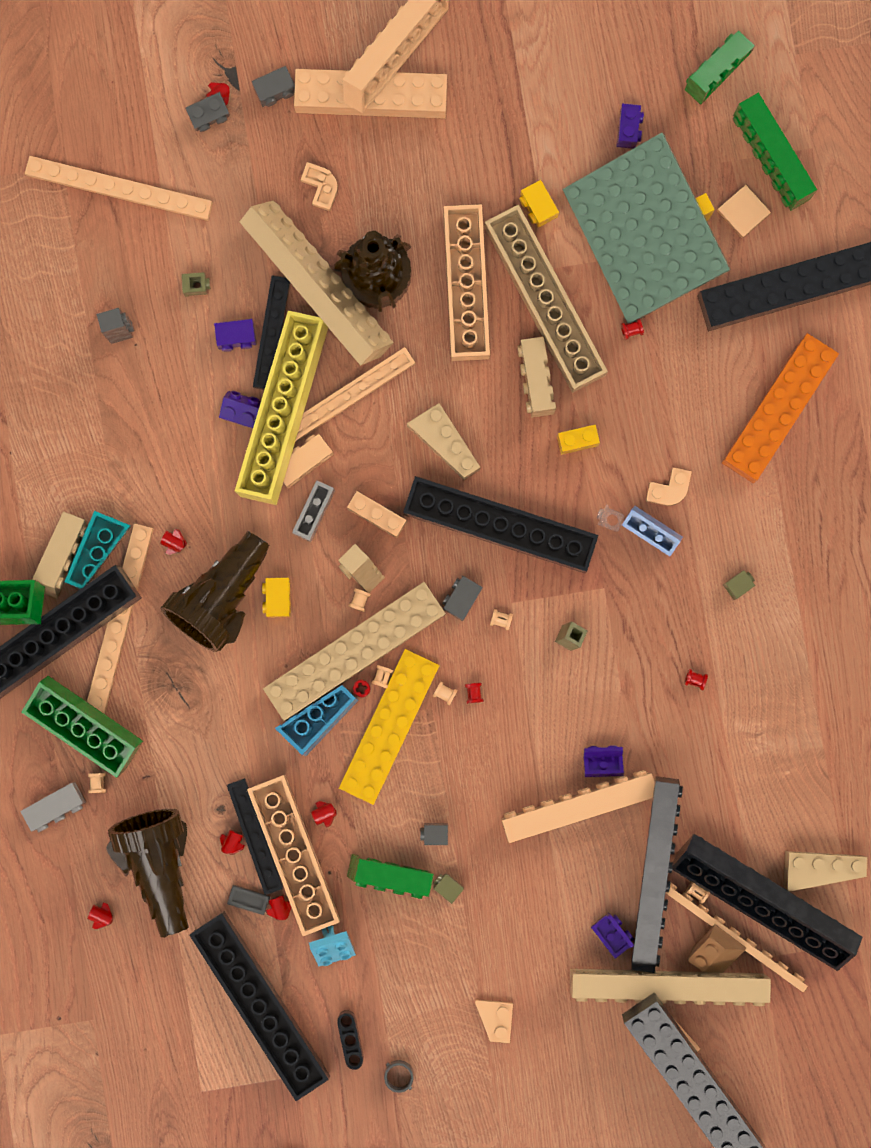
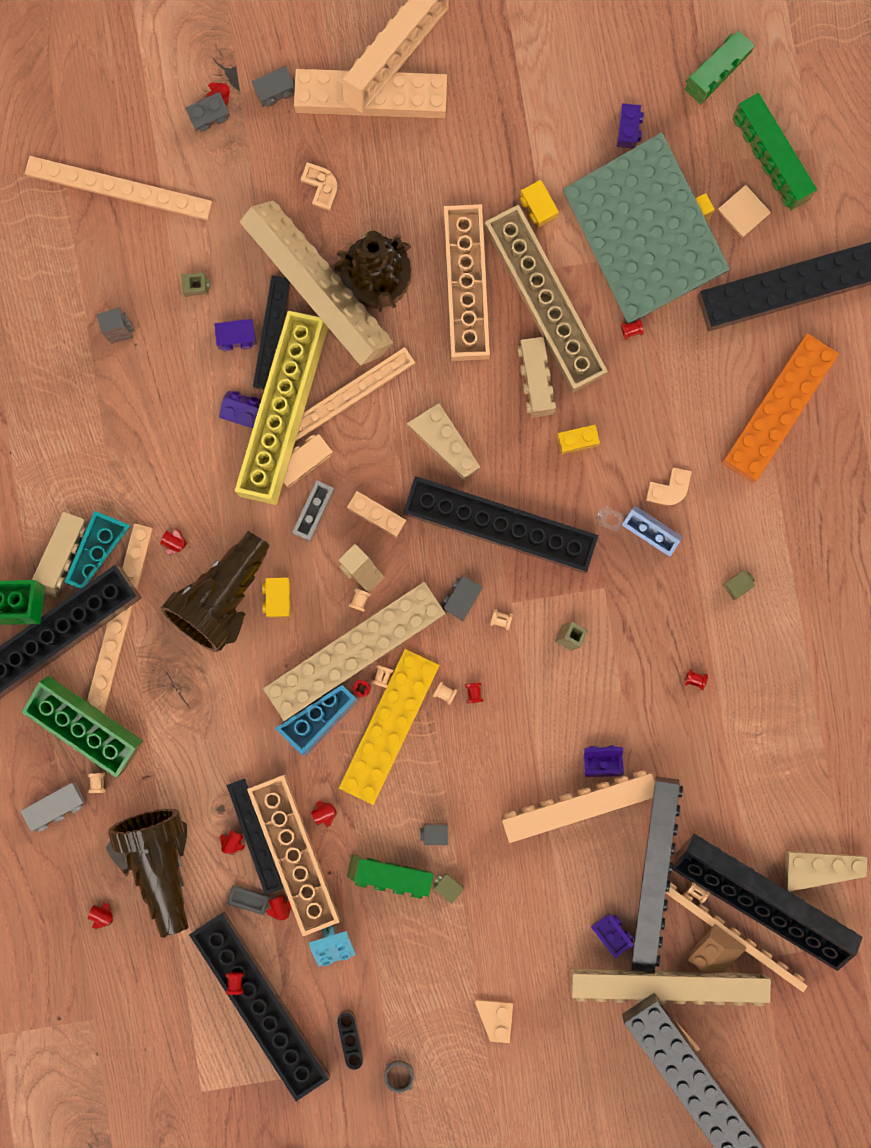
none -> red bush [226,972,244,995]

